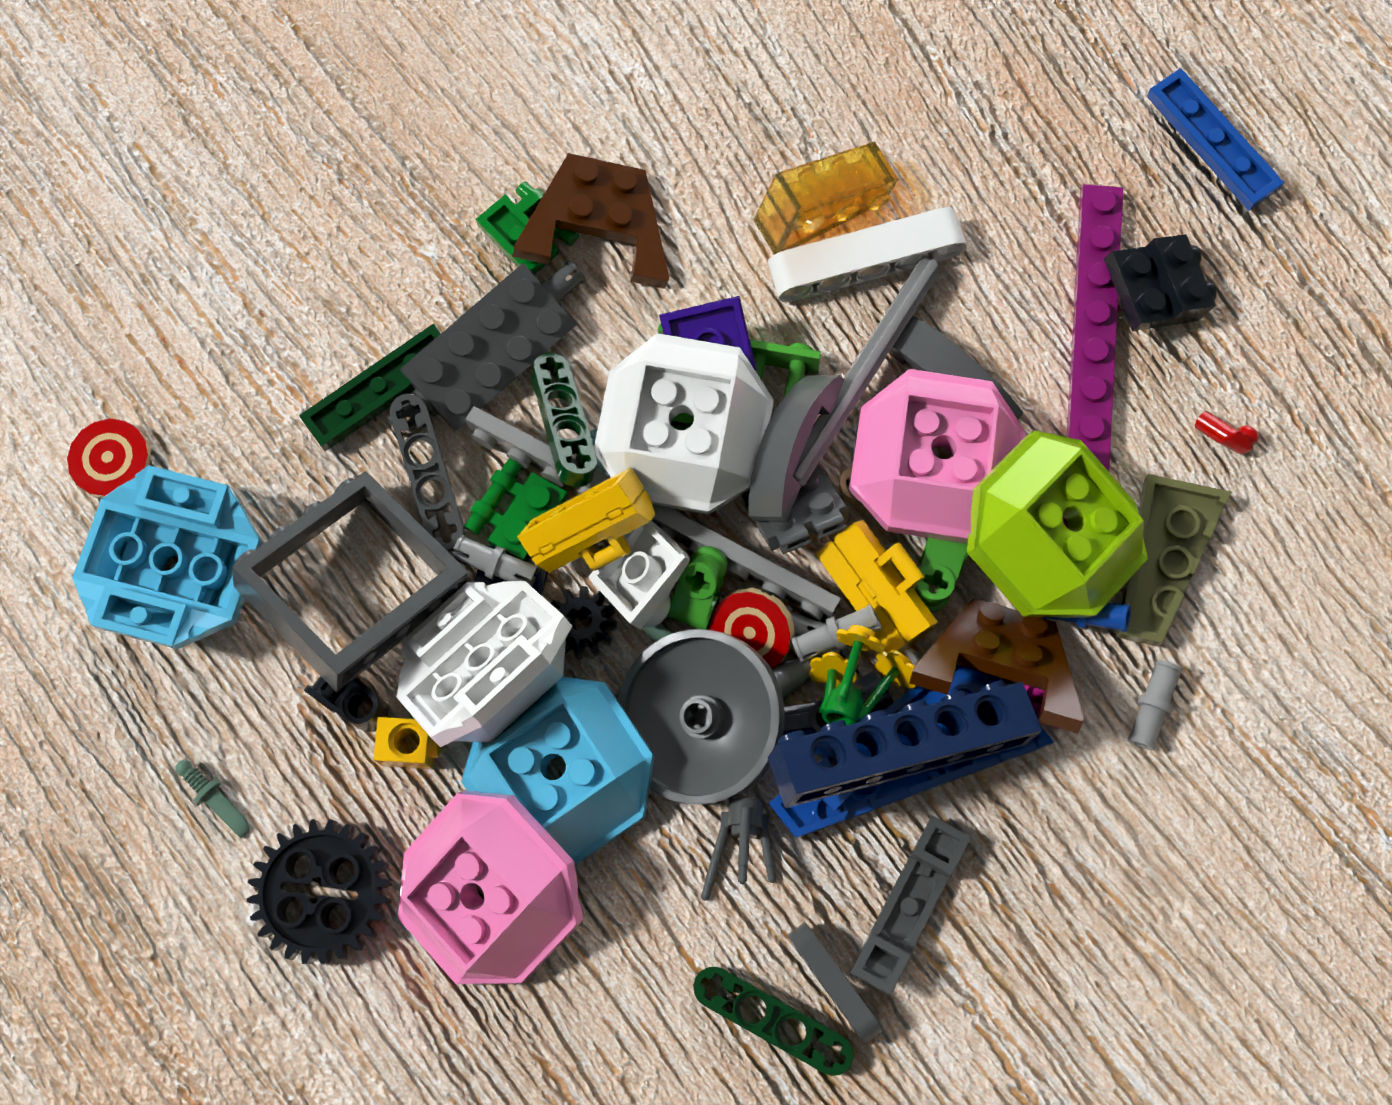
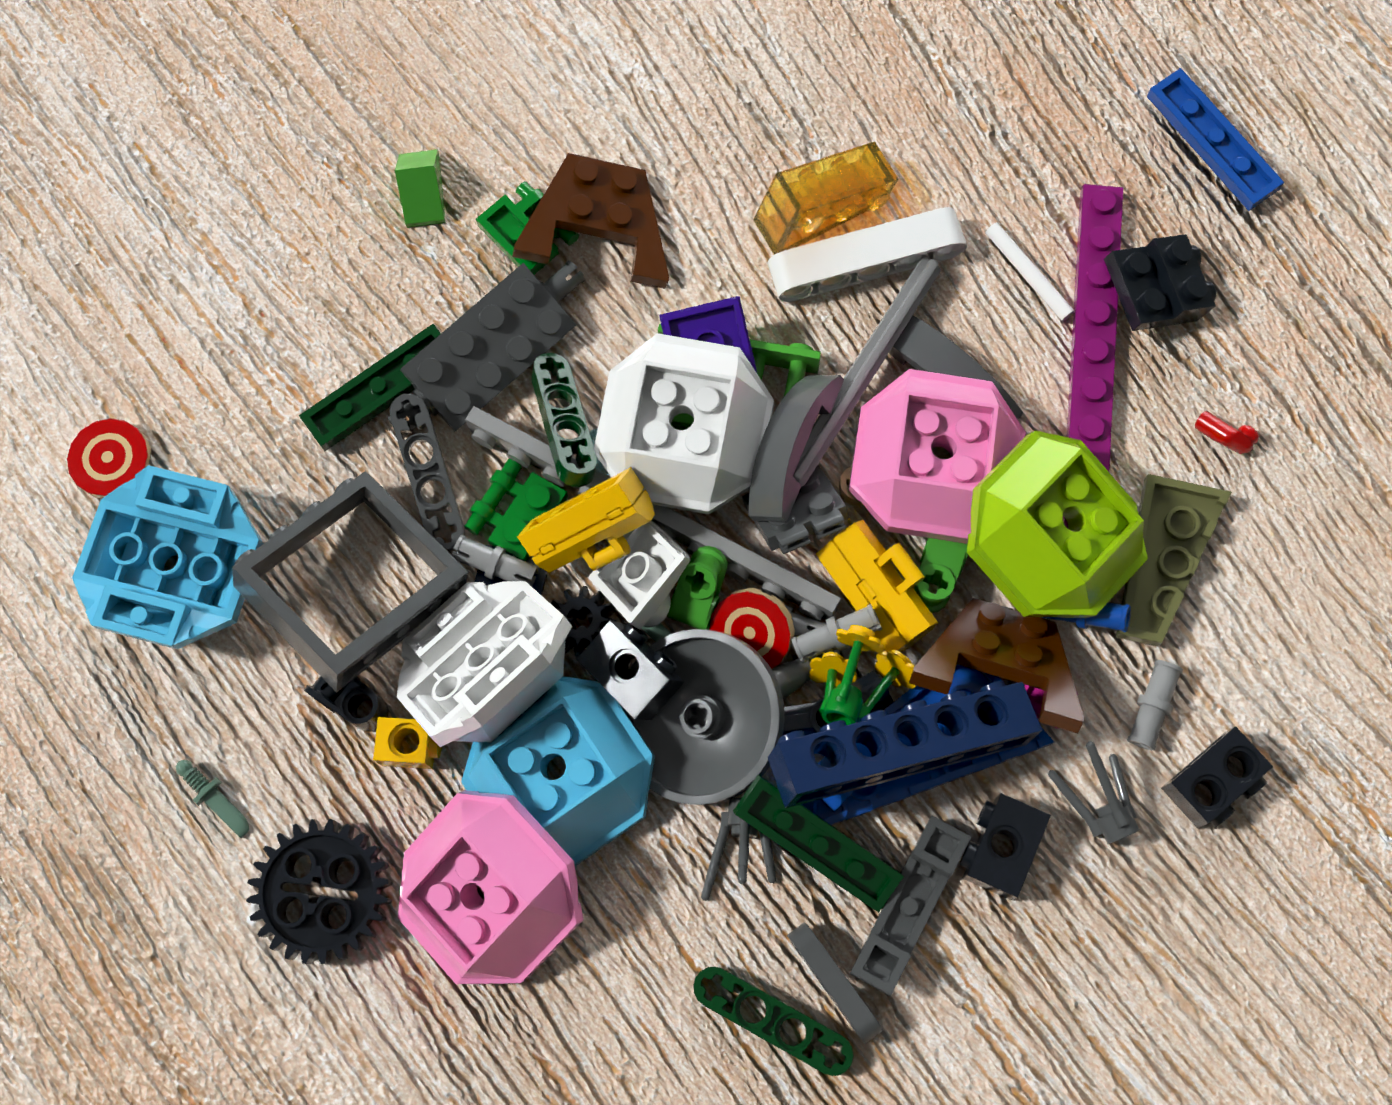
none -> bright green slope [394,149,446,228]
none -> black brick [576,621,684,720]
none -> dark green plate [733,775,904,913]
none -> black brick [960,793,1051,900]
none -> white bar [985,222,1075,322]
none -> dark grey plant [1048,741,1140,844]
none -> black brick [1161,726,1273,828]

